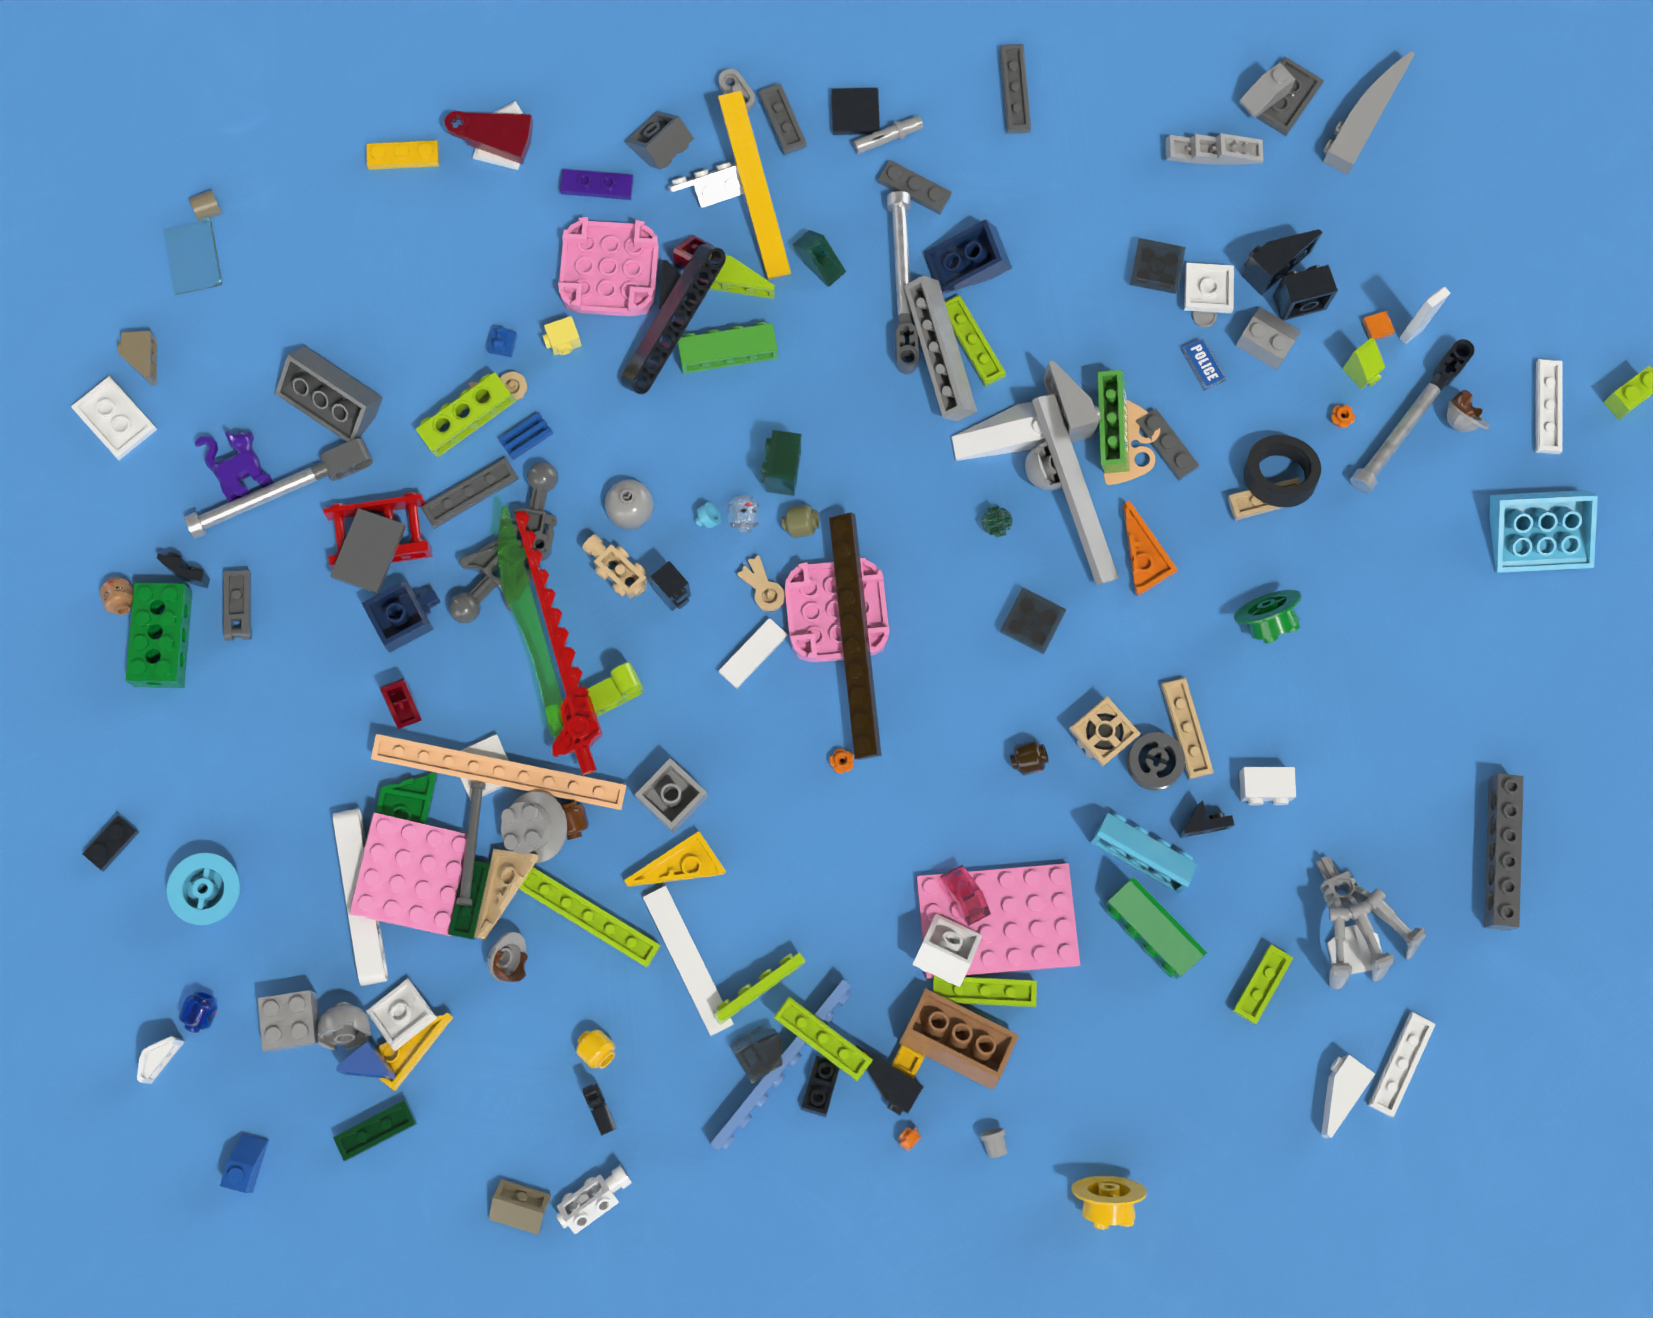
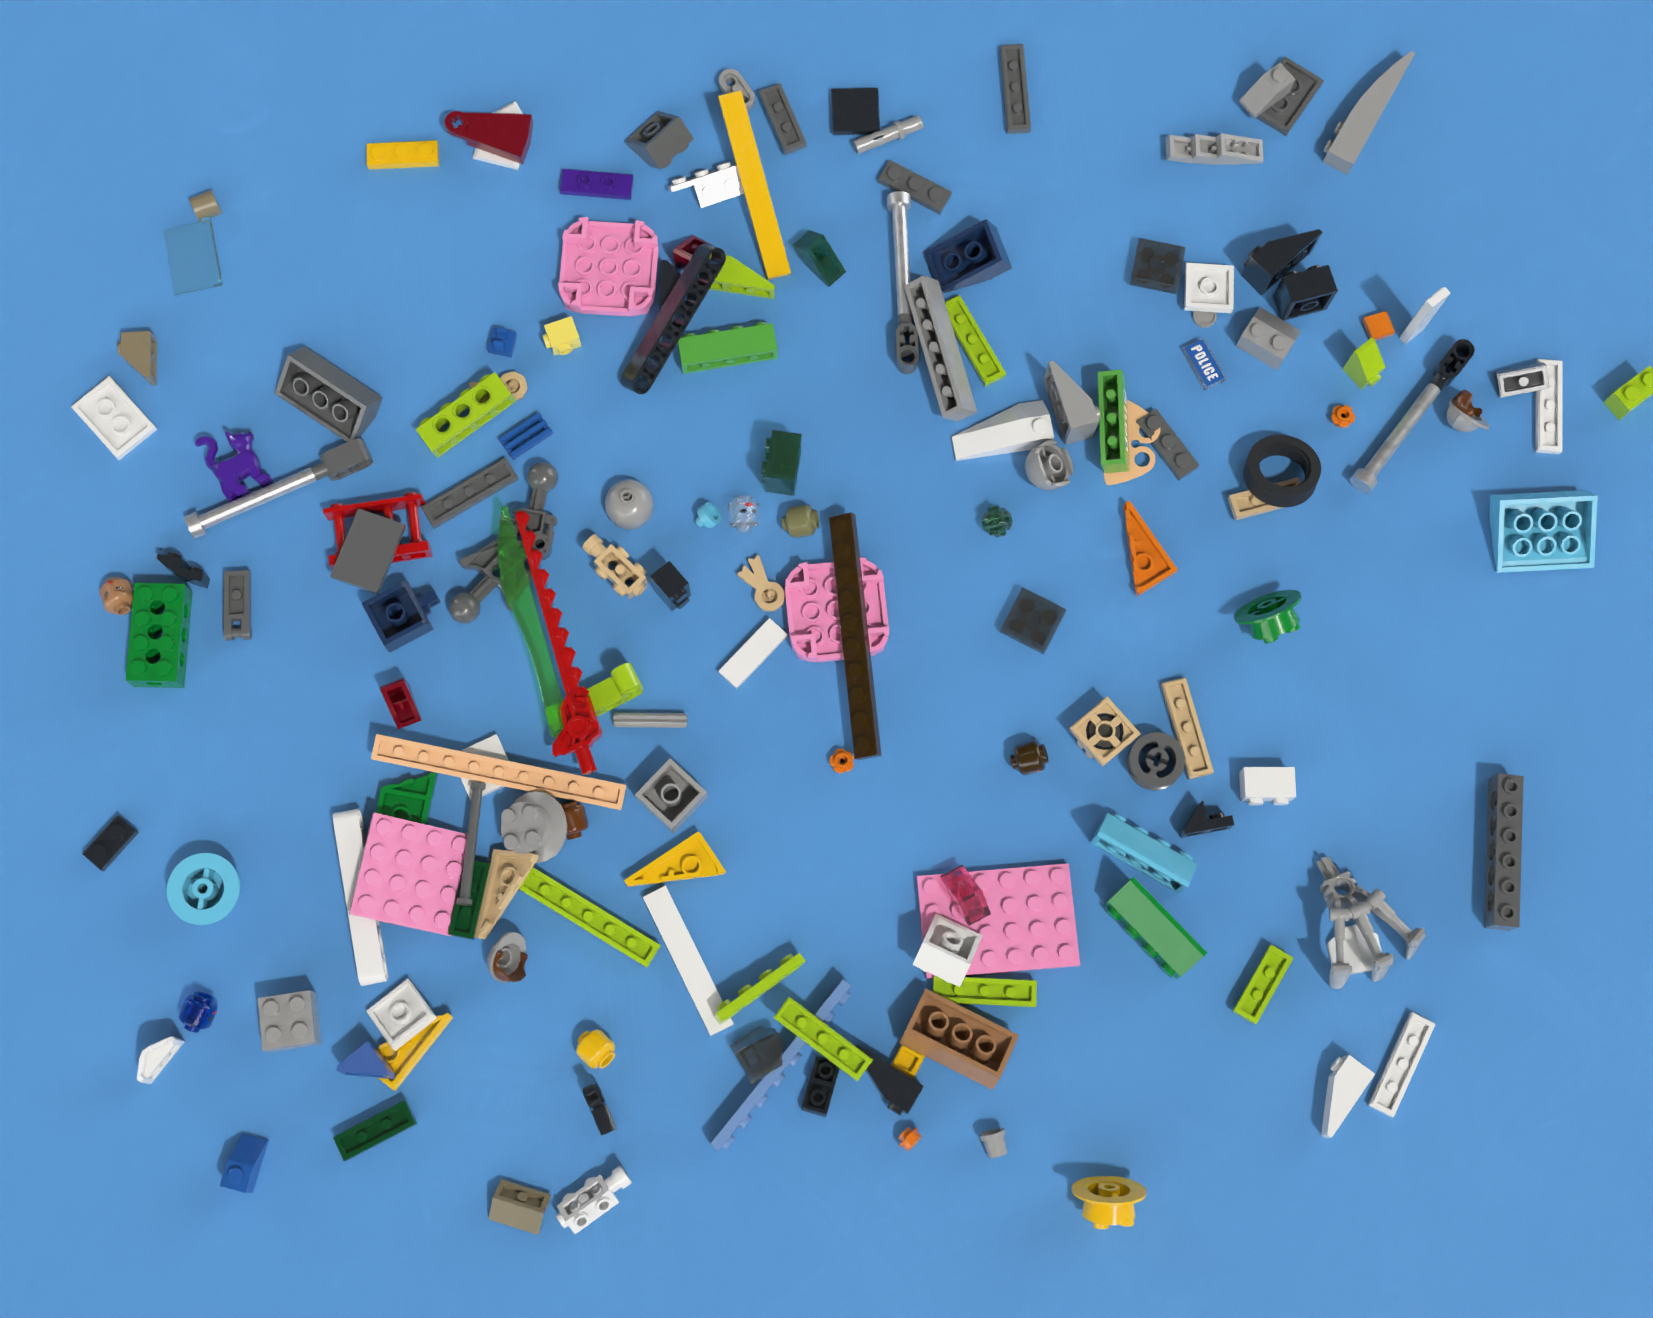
light grey cylinder [317,1002,371,1050] -> none
tile [1032,394,1119,586] -> none
none -> light grey axle [613,713,688,728]
none -> flat silver slope [1495,362,1550,398]

